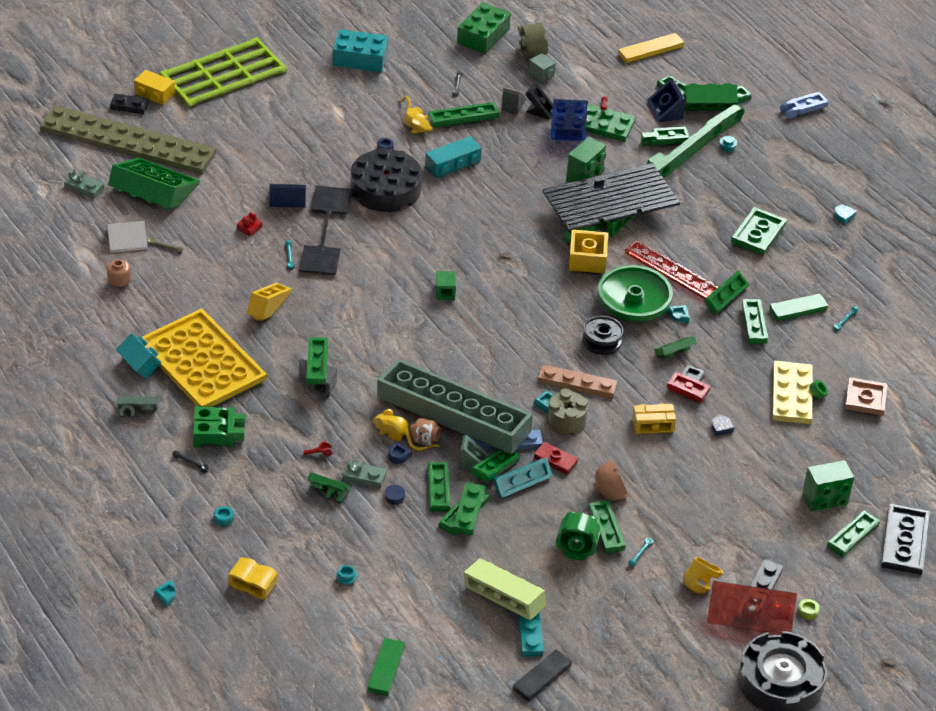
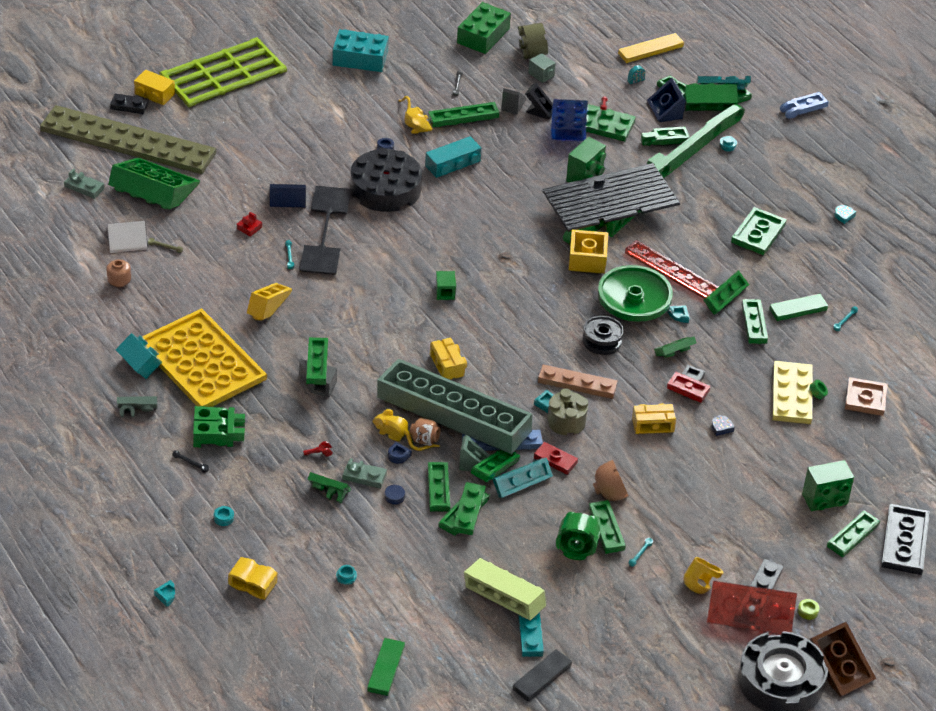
none -> yellow brick [429,338,467,380]
none -> teal tile [627,65,646,84]
none -> teal wing [696,76,751,90]
none -> reddish brown slope [809,622,876,697]

